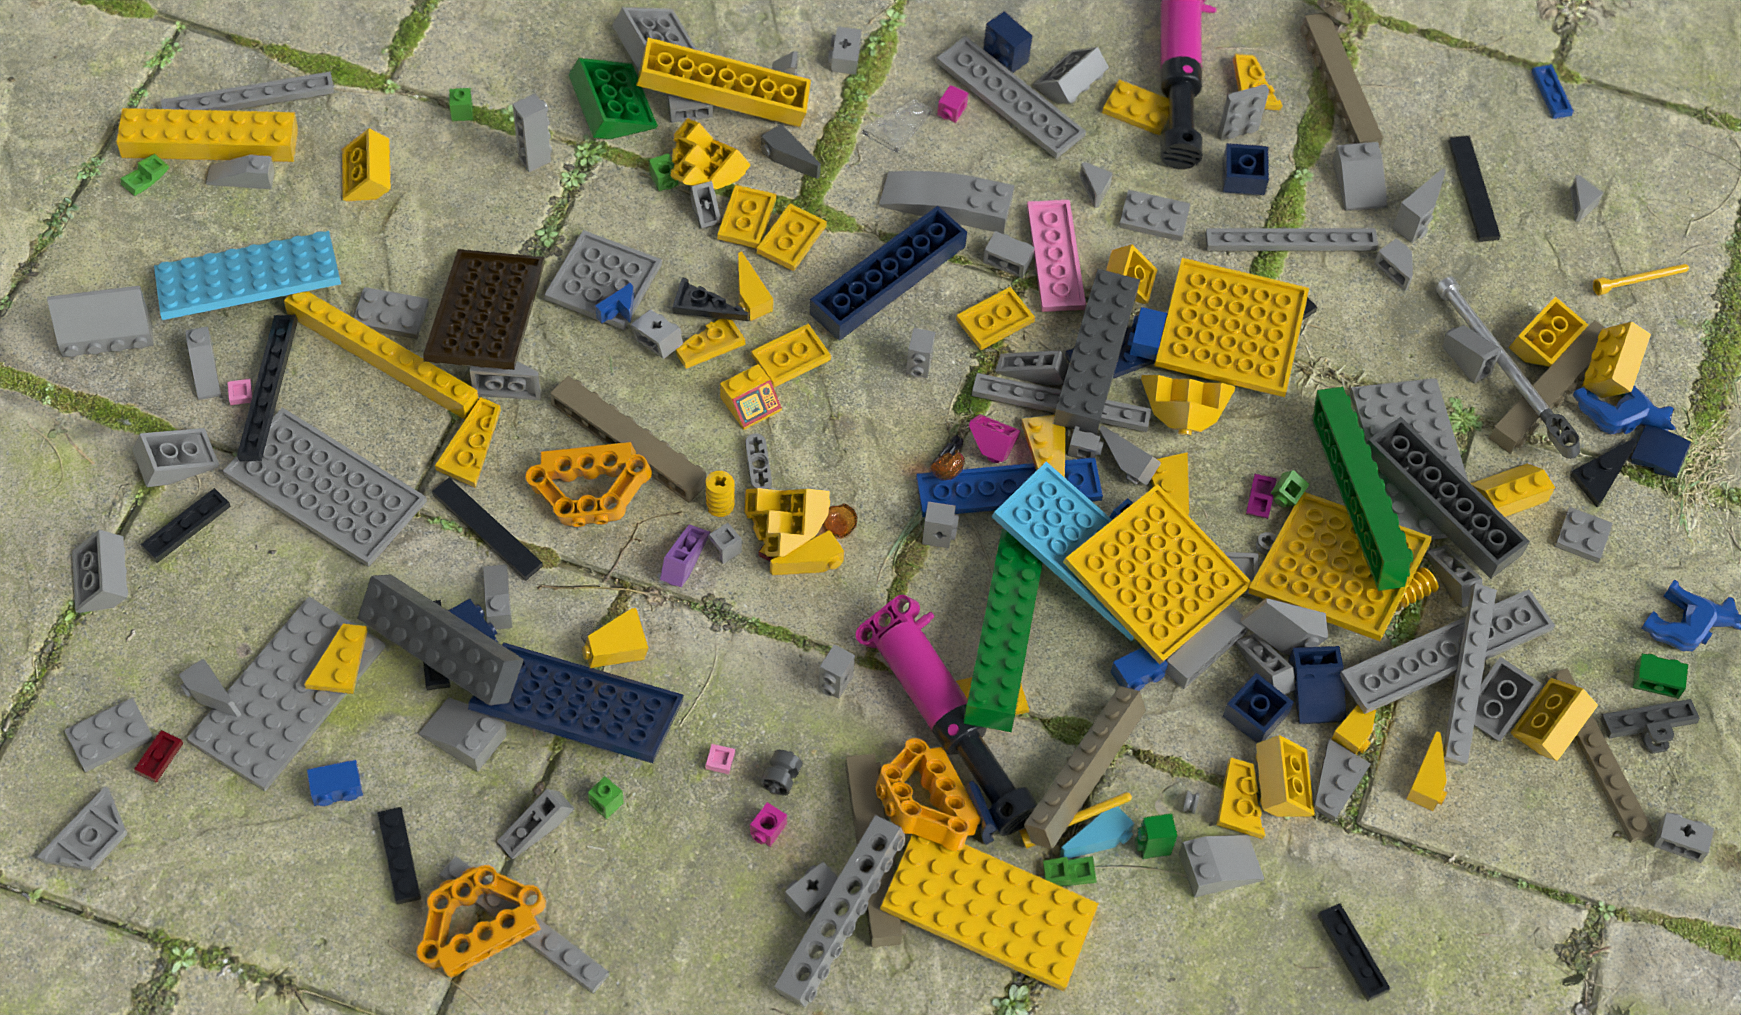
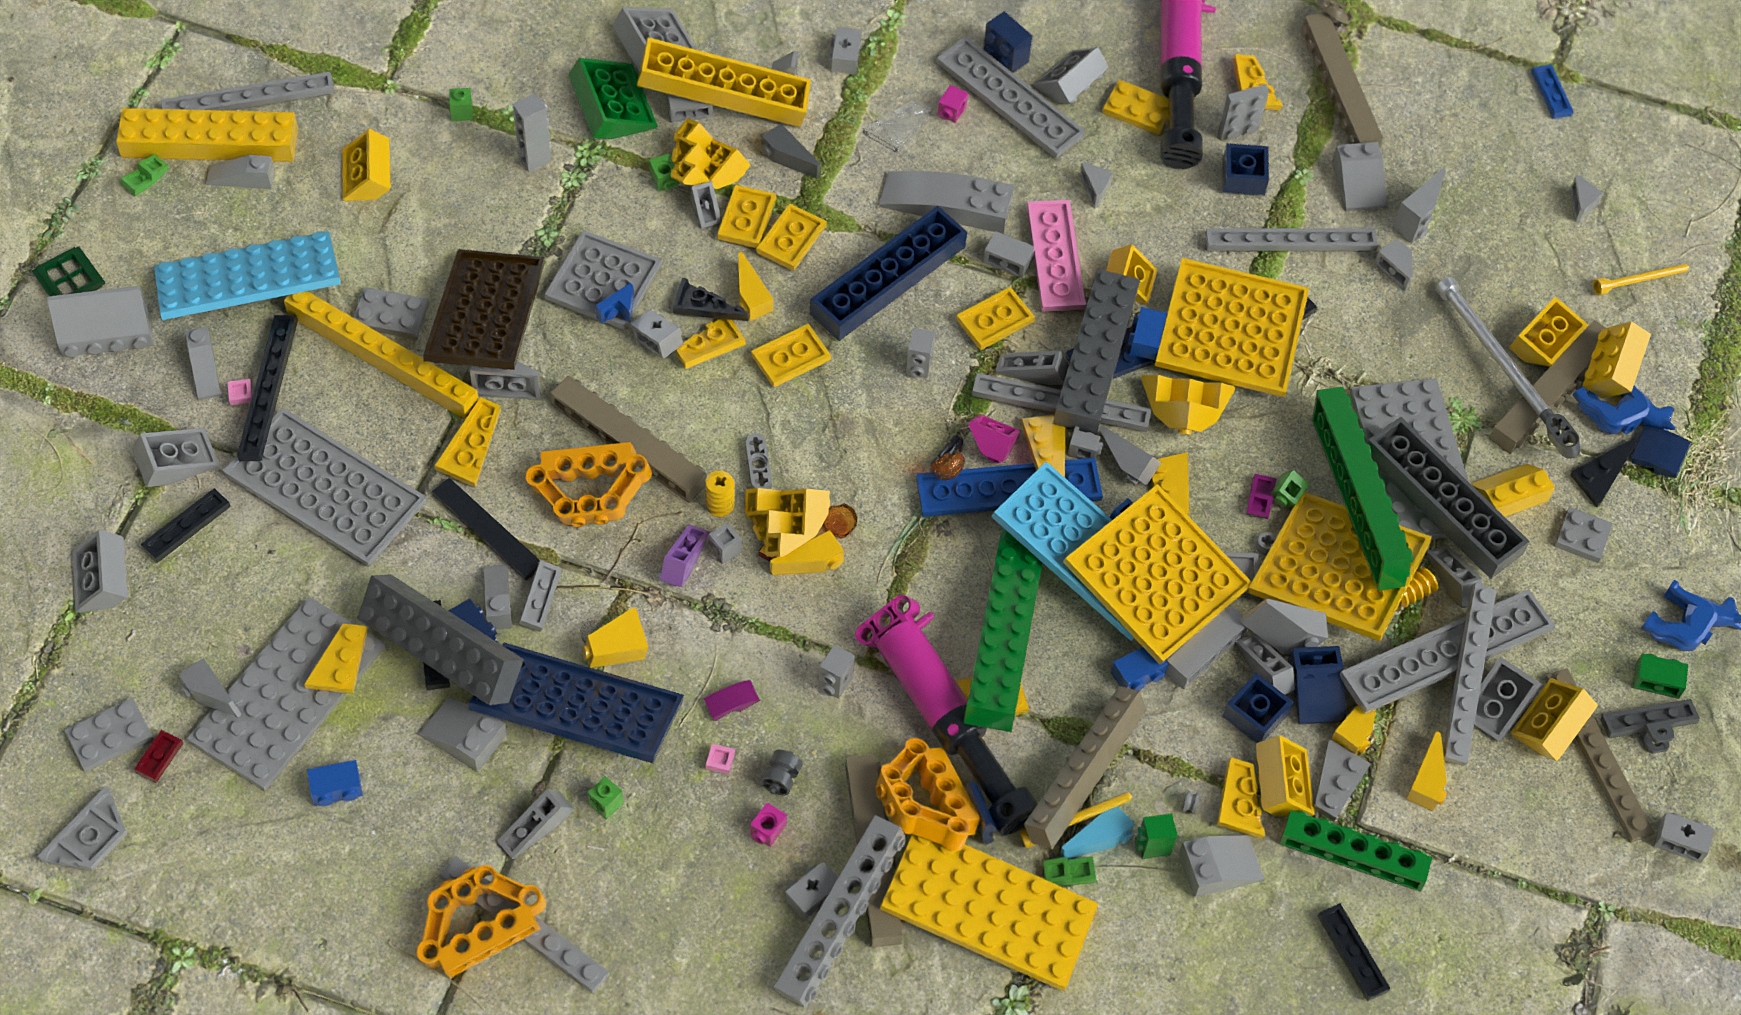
black plate [377,806,421,905] -> none
yellow slope [720,364,782,430] -> none
light grey brick [922,502,959,548] -> none
light grey plate [1119,190,1191,242] -> none
light grey slope [1442,325,1502,384] -> none
black tile [1448,135,1501,242] -> none
none -> dark green piece [32,246,106,296]
none -> light grey plate [518,560,562,632]
none -> magenta slope [704,680,760,721]
none -> green brick [1279,810,1433,892]

